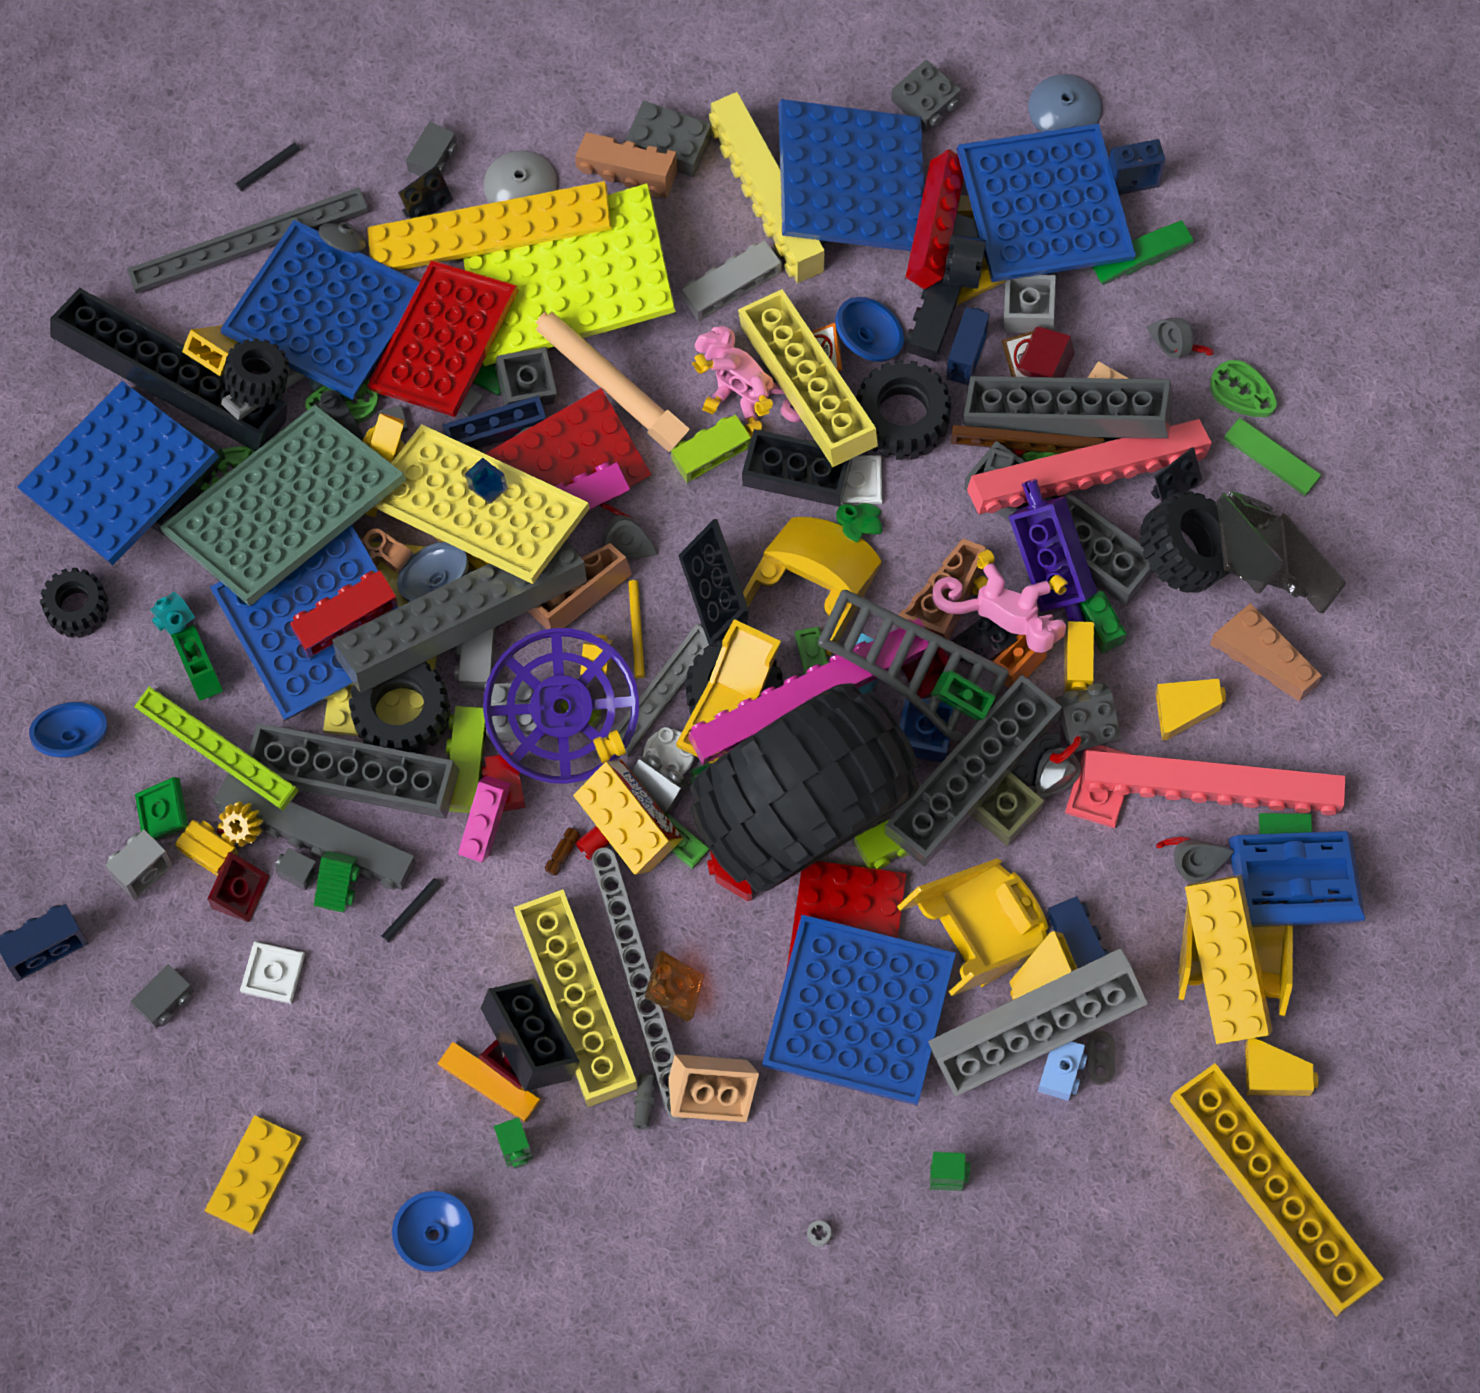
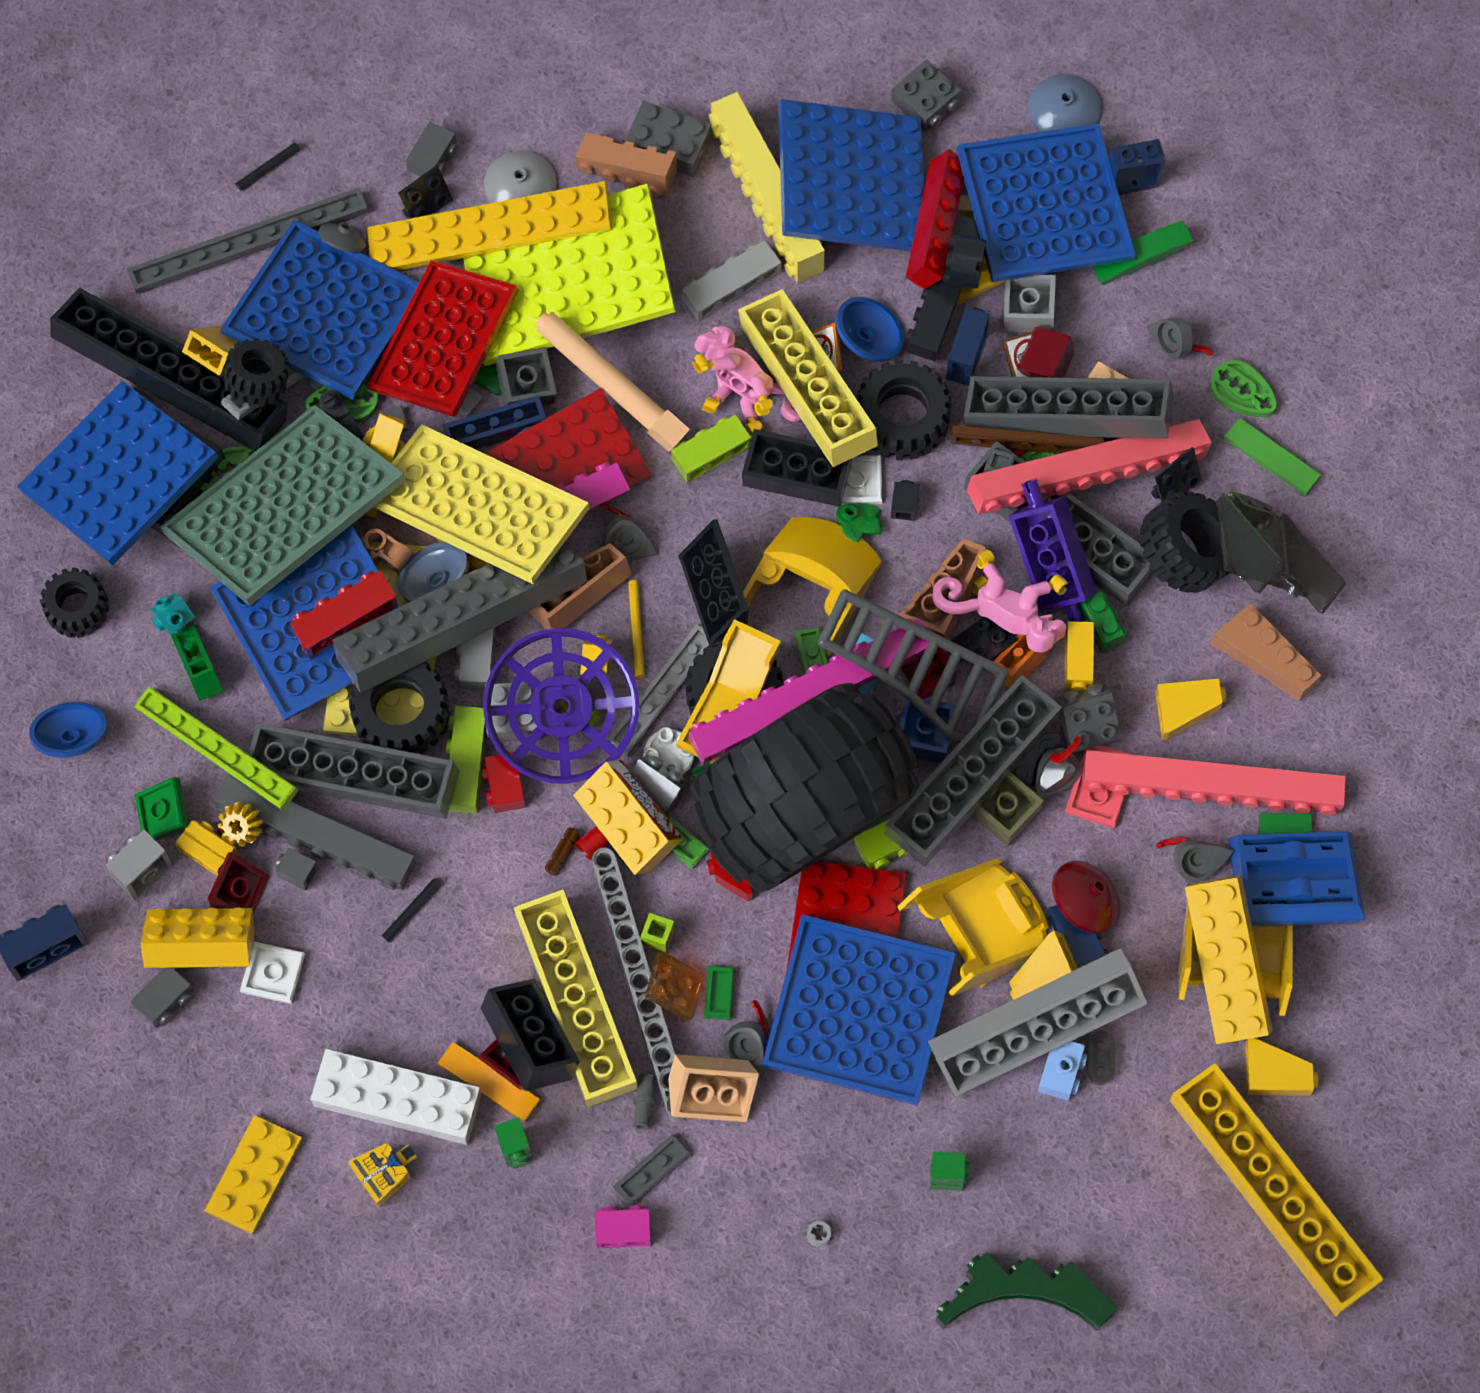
green brick [313,851,360,913] -> none
blue dish [392,1191,474,1272] -> none
dark pink brick [458,775,511,863] -> none
clear blue panel [465,458,508,504] -> none
yellow wheel [592,730,626,763] -> none
green brick [931,670,995,720] -> none
none -> yellow brick [141,908,255,968]
none -> white brick [310,1049,482,1145]
none -> yellow torso [348,1143,417,1208]
none -> dark pink brick [595,1205,651,1248]
none -> dark grey tile [613,1134,691,1206]
none -> lime brick [640,913,675,953]
none -> green tile [704,966,735,1020]
none -> dark grey piece [723,1000,768,1080]
none -> black brick [891,480,920,521]
none -> dark green arch [935,1253,1118,1331]
none -> dark red dish [1052,861,1120,933]

